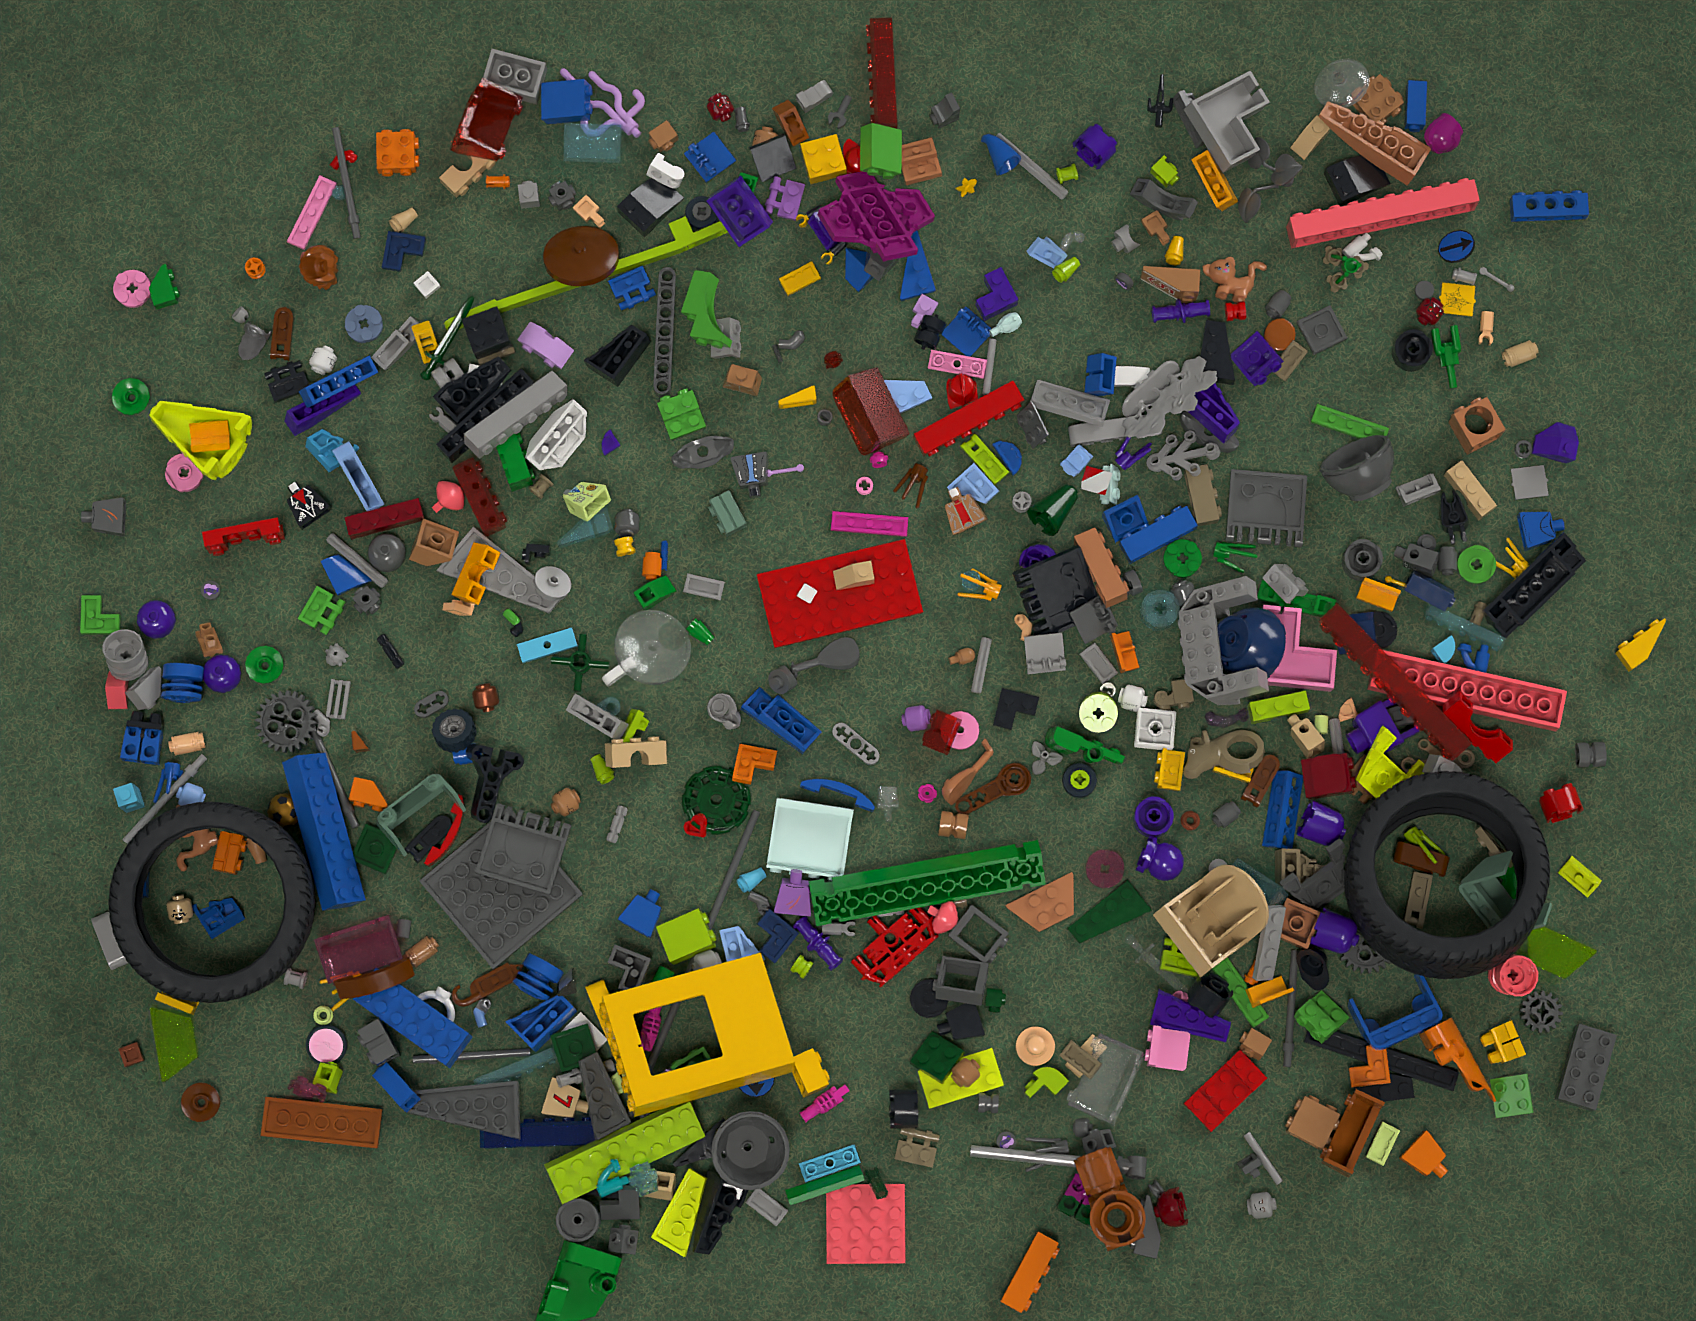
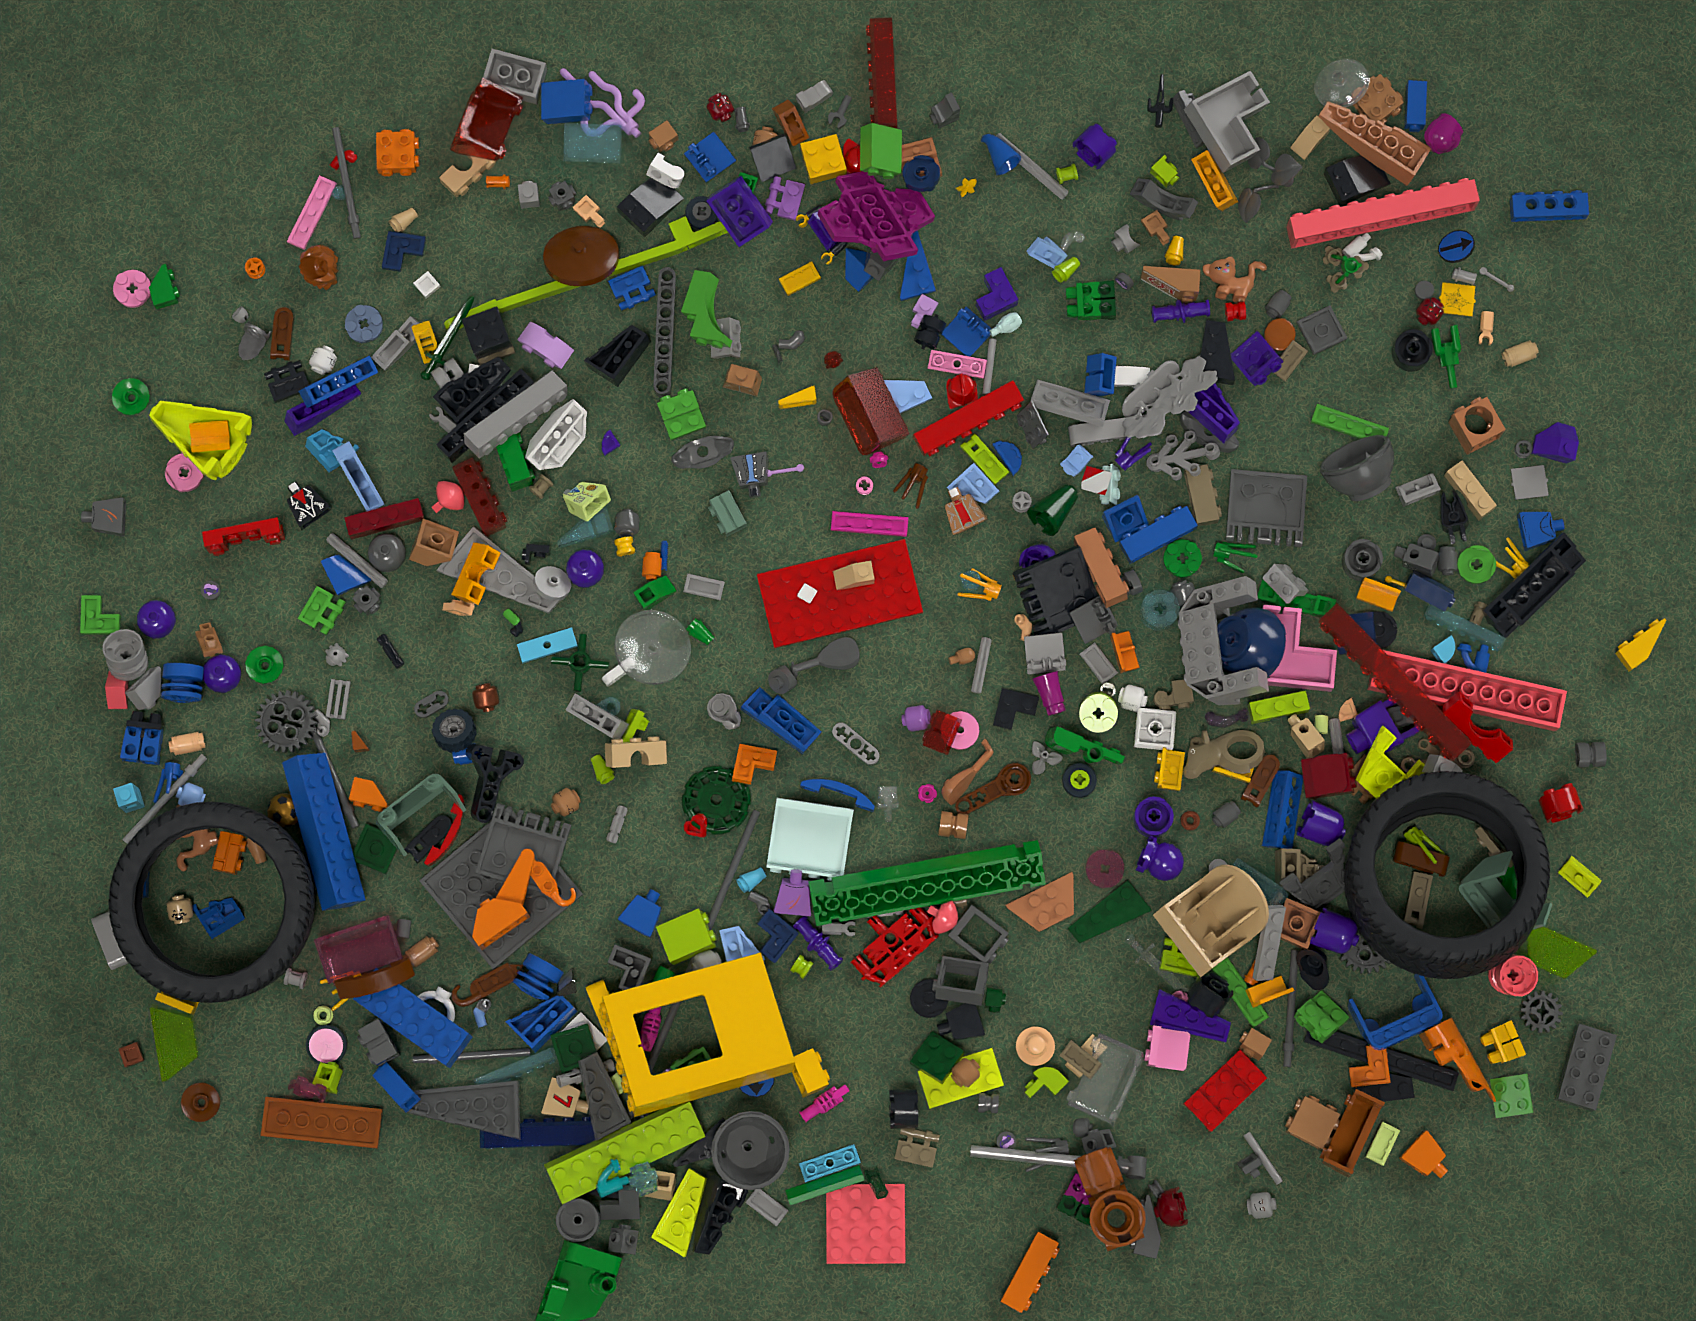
none -> orange slope [472,849,576,950]
none -> dark purple cylinder [566,549,604,588]
none -> dark blue plate [902,155,940,192]
none -> magenta plant [1032,671,1065,716]
none -> green hips [1066,280,1116,320]

